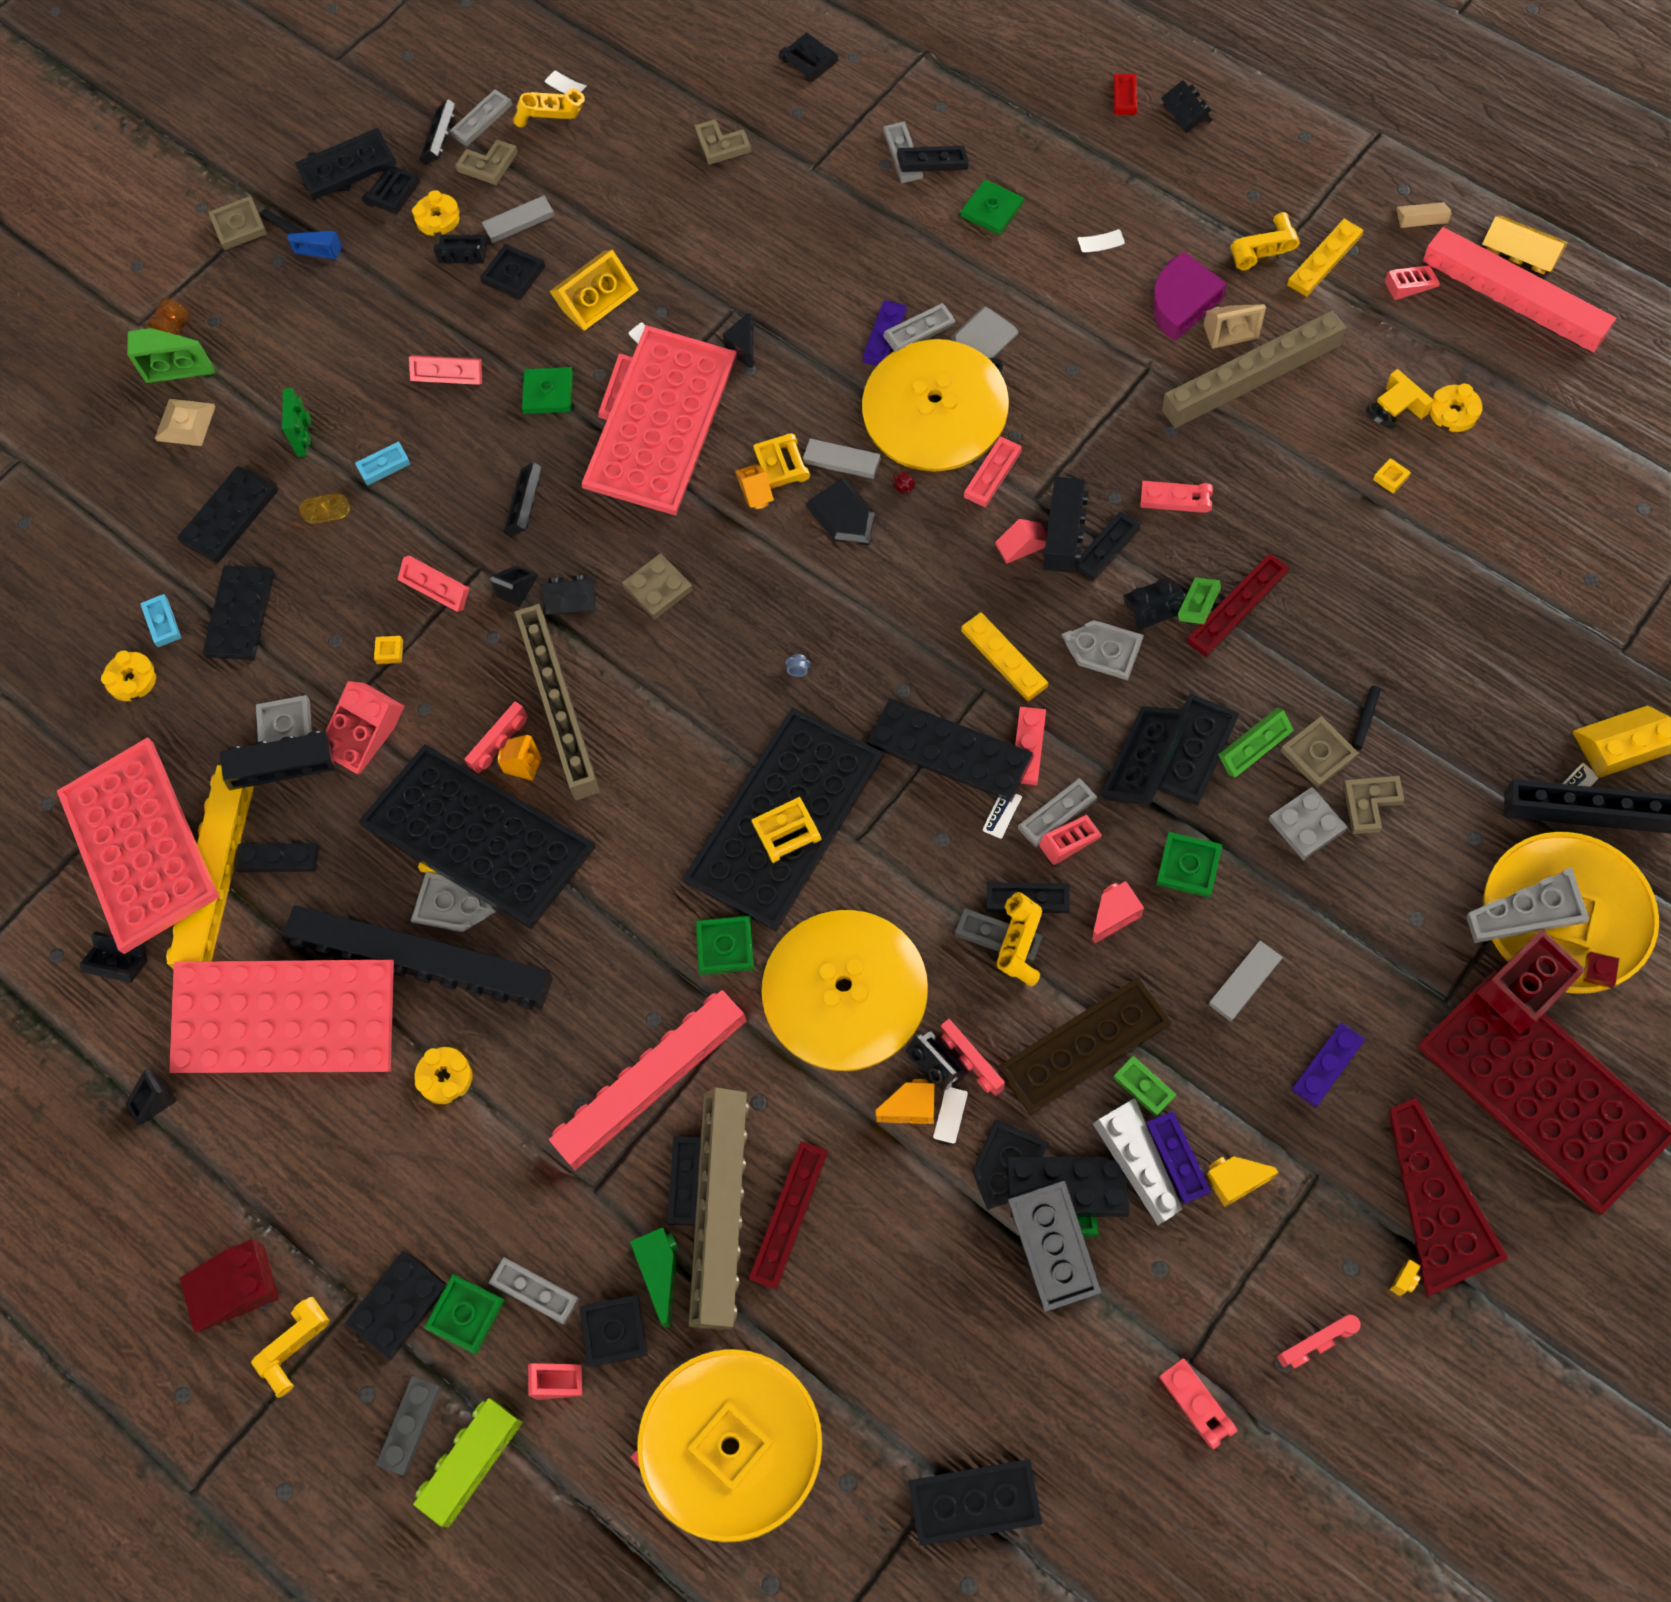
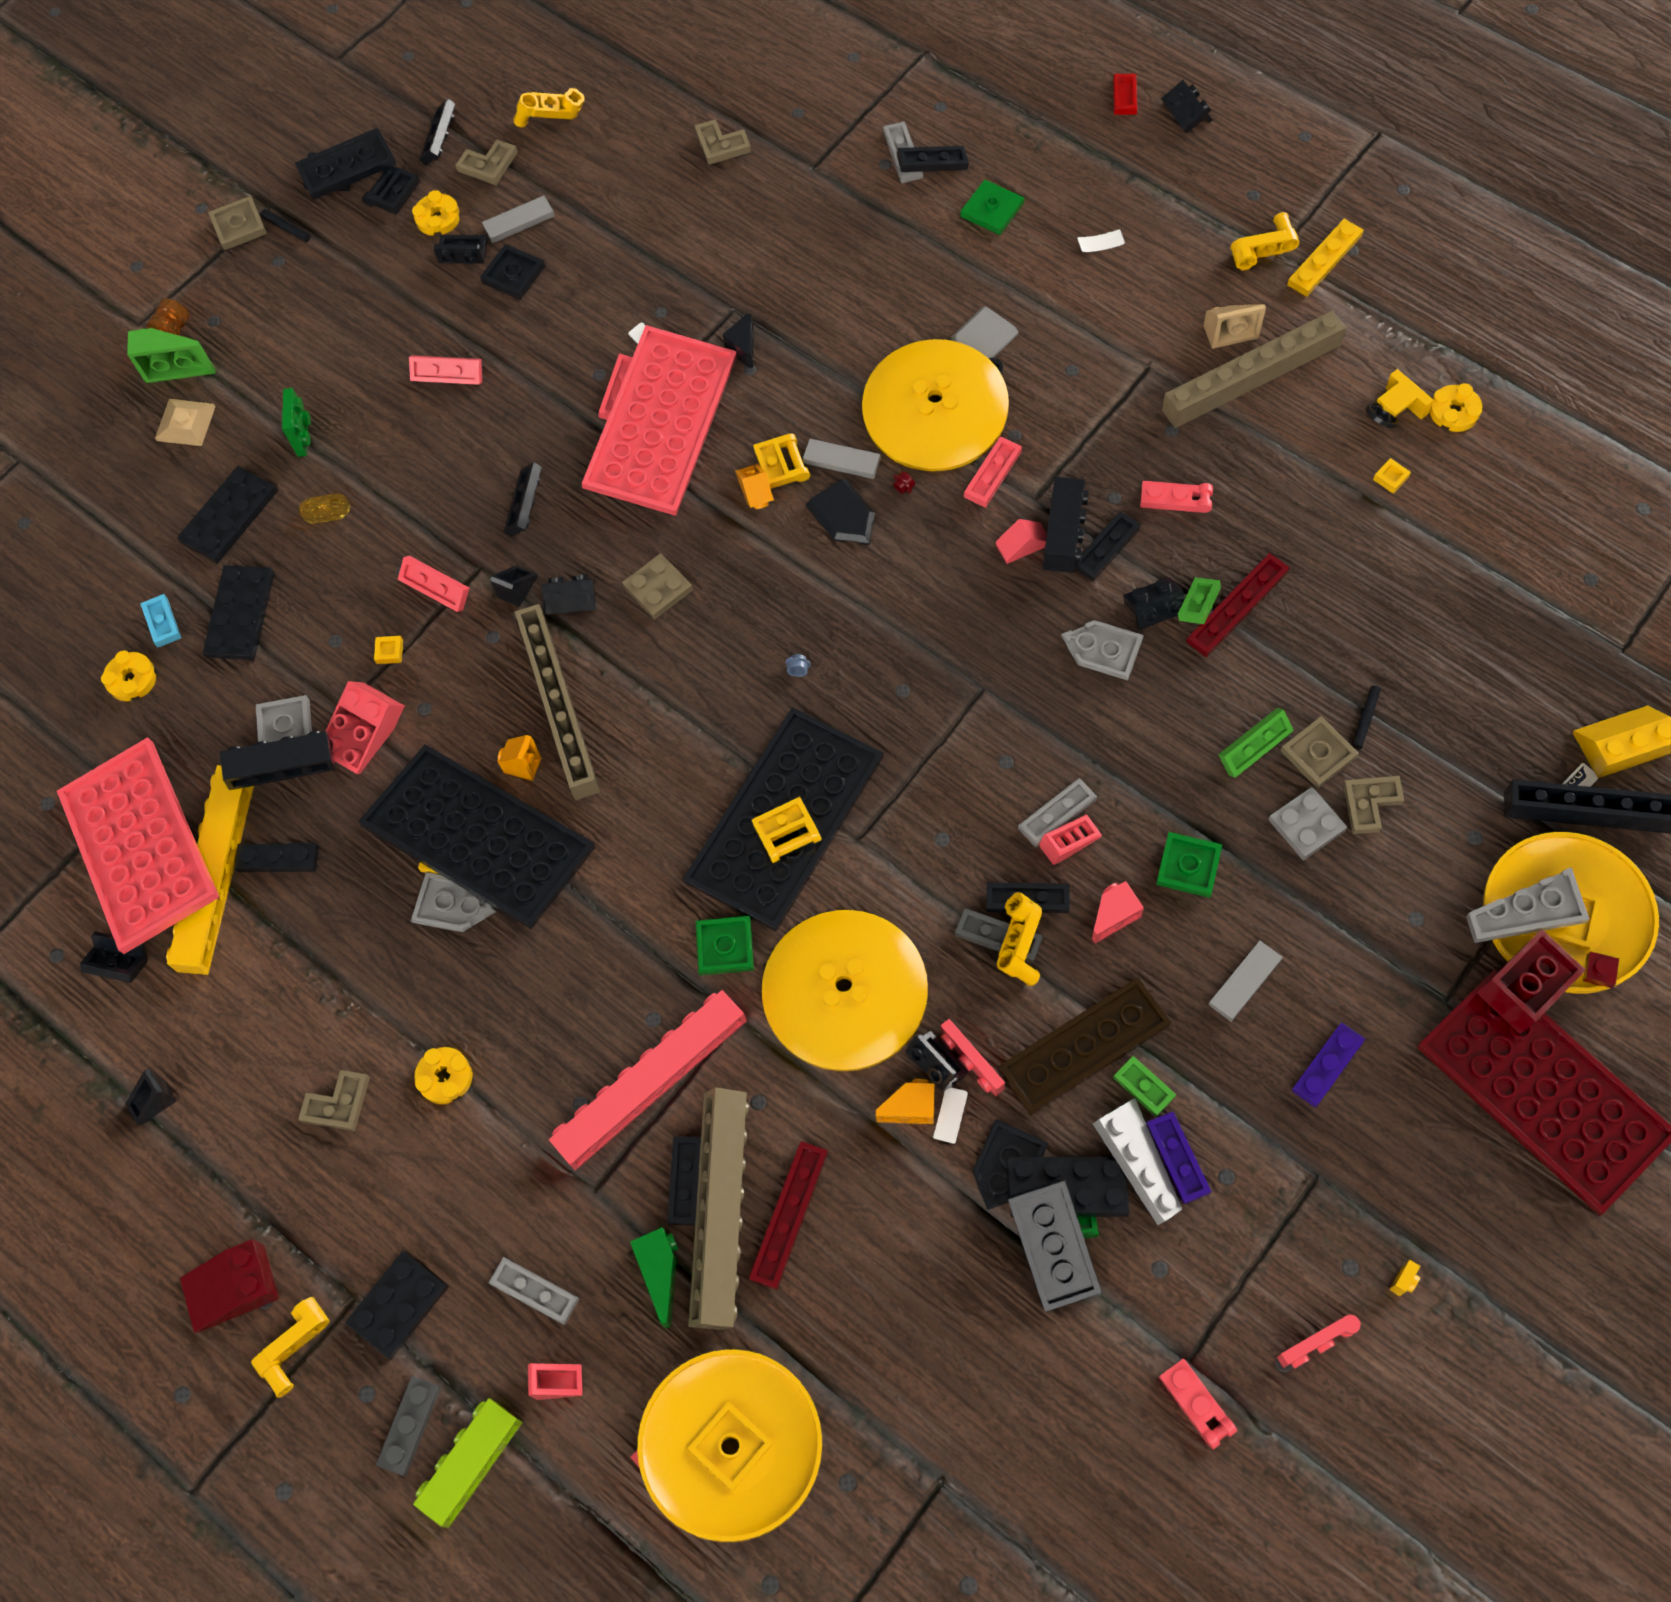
coral plate [169,960,394,1073] -> none
black brick [282,905,553,1010] -> none
blue slope [287,231,342,259] -> none
medium azure plate [355,441,411,486] -> none
green plate [424,1274,505,1355] -> none
light grey tile [449,90,512,147] -> none
coral plate [464,701,528,775] -> none
green plate [522,367,573,414] -> none
white sticker [545,70,586,93] -> none
yellow slope [550,250,638,331] -> none
black plate [579,1295,648,1368] -> none
black plate [779,32,838,82] -> none
dark purple plate [863,300,907,366] -> none
black plate [867,698,1034,803] -> none
light grey tile [883,303,956,351] -> none
black plate [908,1459,1042,1546] -> none
yellow plate [961,612,1048,702] -> none
white sticker [983,794,1022,839] -> none
coral plate [1015,707,1046,785] -> none
black plate [1101,706,1191,806] -> none
magenta brick [1152,251,1227,341] -> none
black plate [1158,693,1239,806] -> none
yellow slope [1206,1156,1278,1207] -> none
coral slope [1384,265,1440,300] -> none
dark red wing [1388,1097,1509,1298] -> none
tan slope [1396,202,1451,228] -> none
coral brick [1423,227,1616,353] -> none
yellow slope [1482,215,1568,274] -> none
none -> dark tan plate [298,1070,370,1131]

